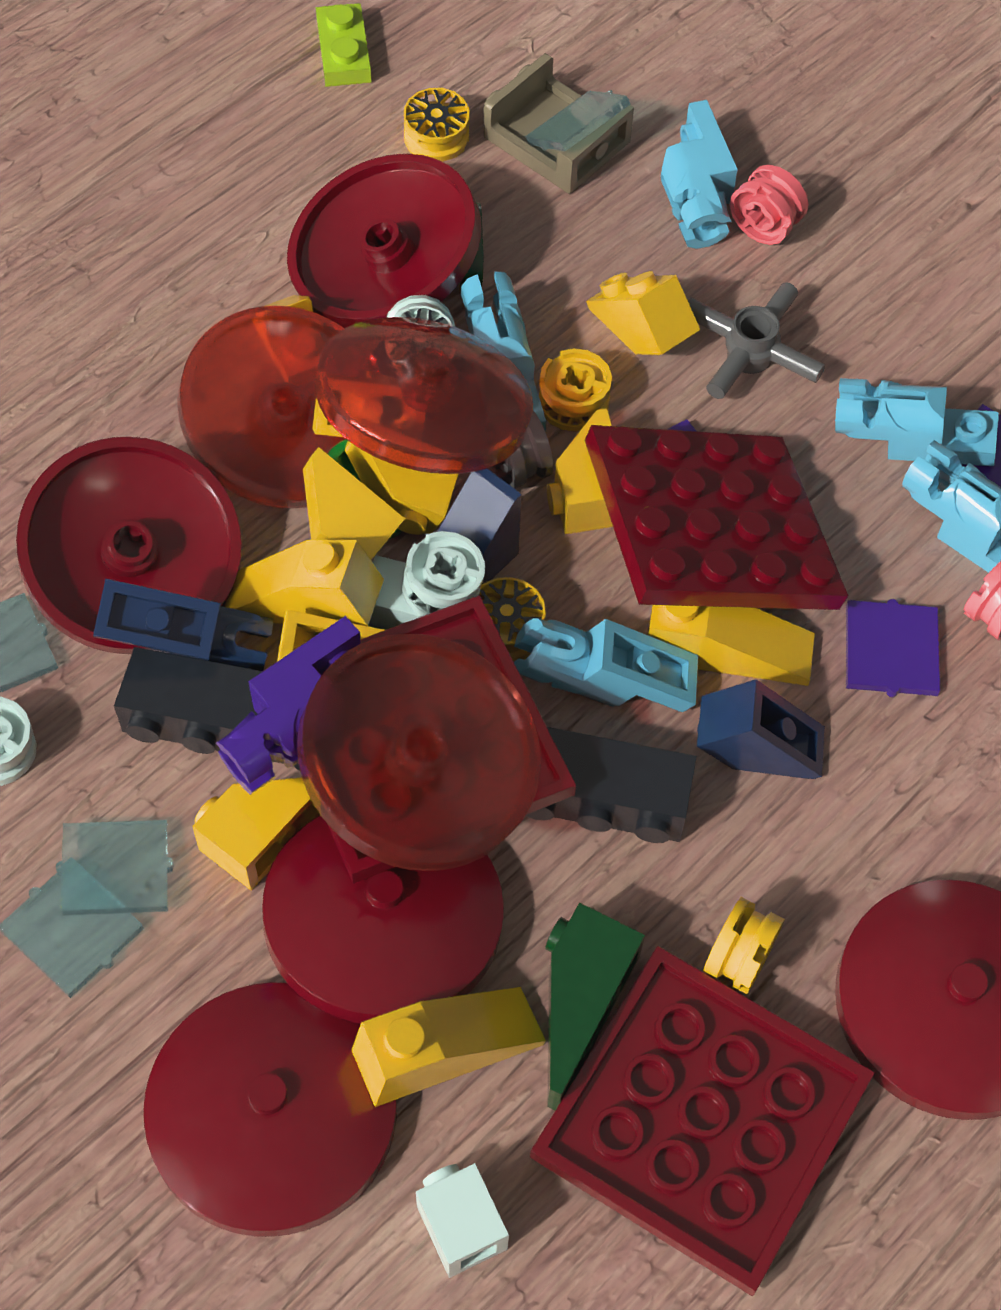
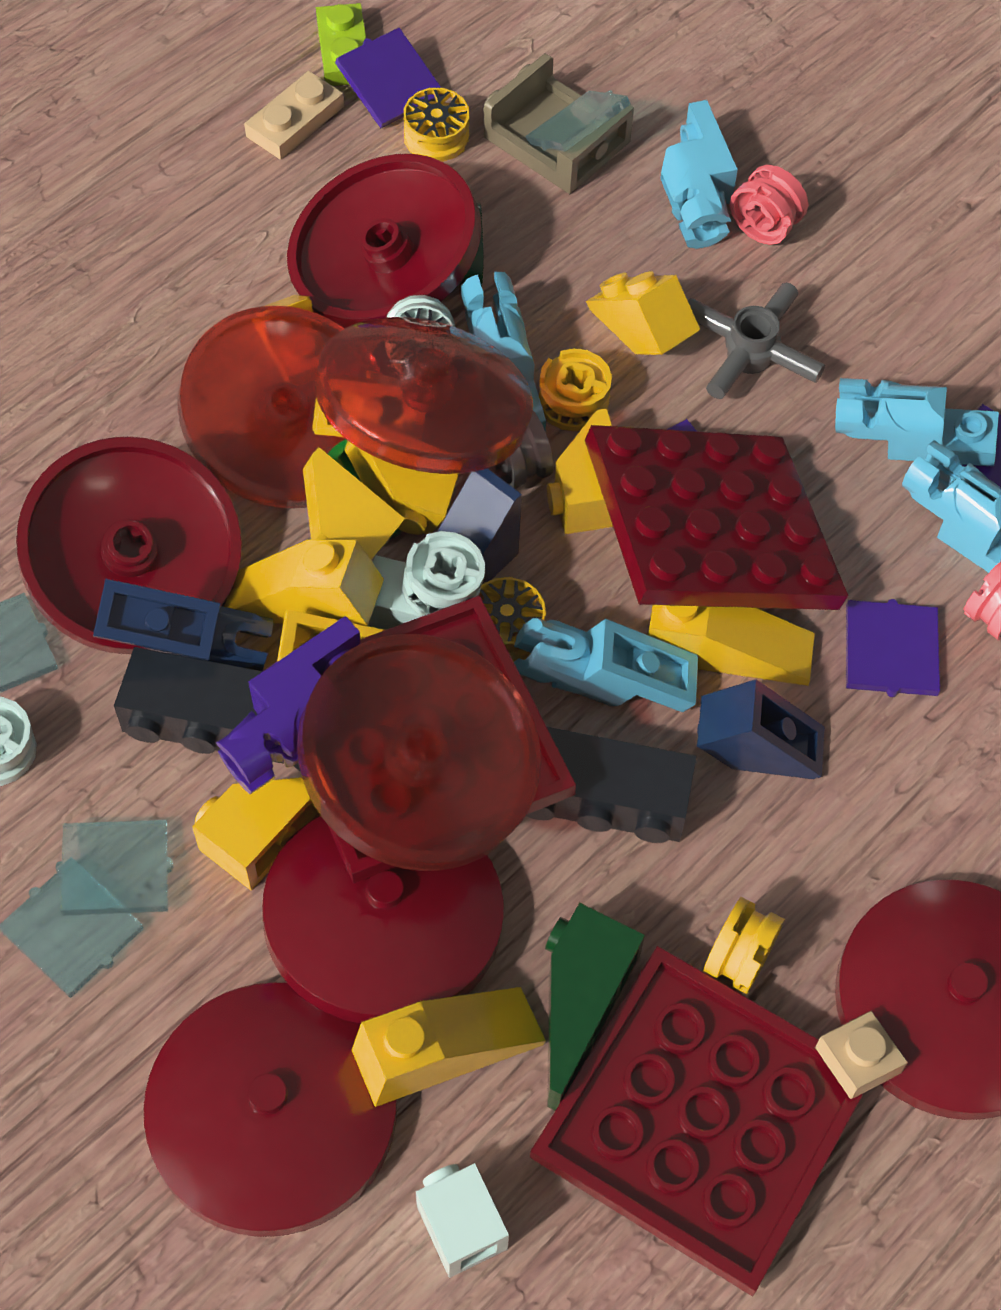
none -> tan plate [244,71,344,160]
none -> dark purple piece [335,28,443,129]
none -> tan plate [815,1011,908,1099]

